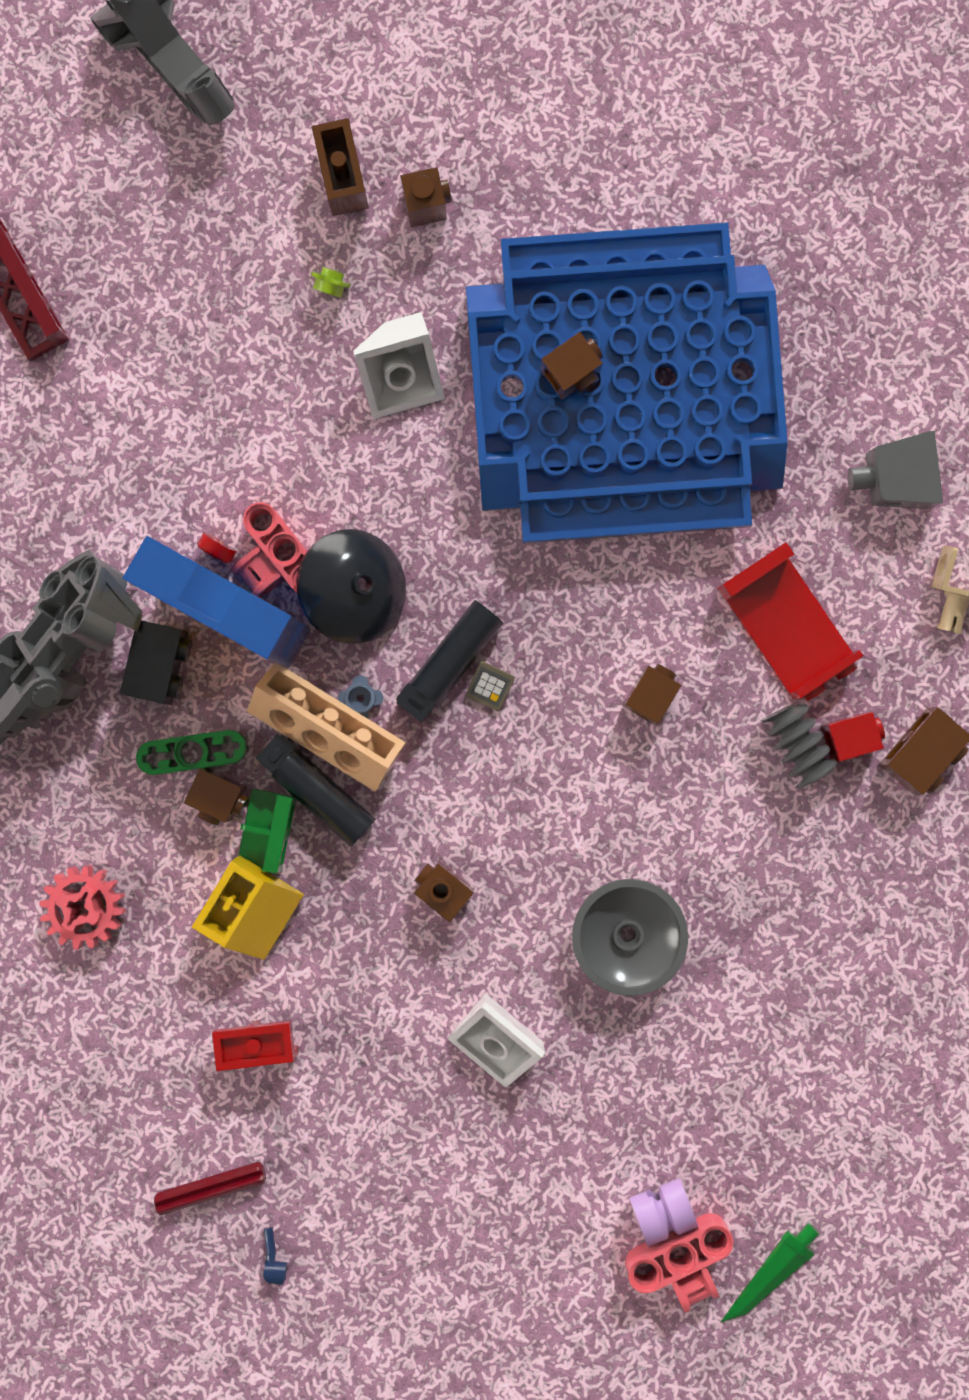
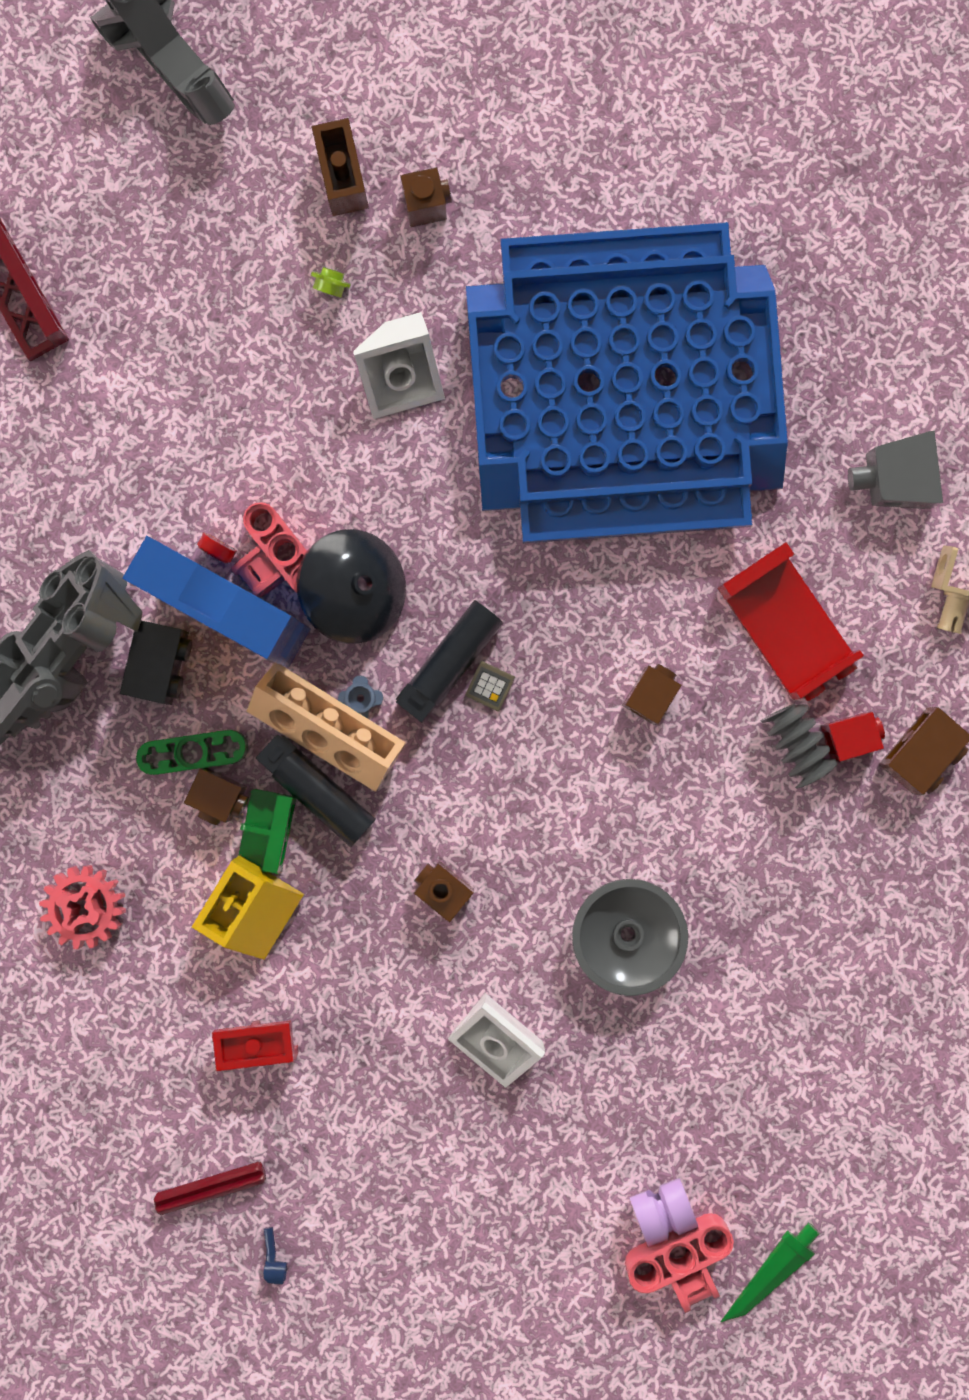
reddish brown brick [540,332,603,400] -> none

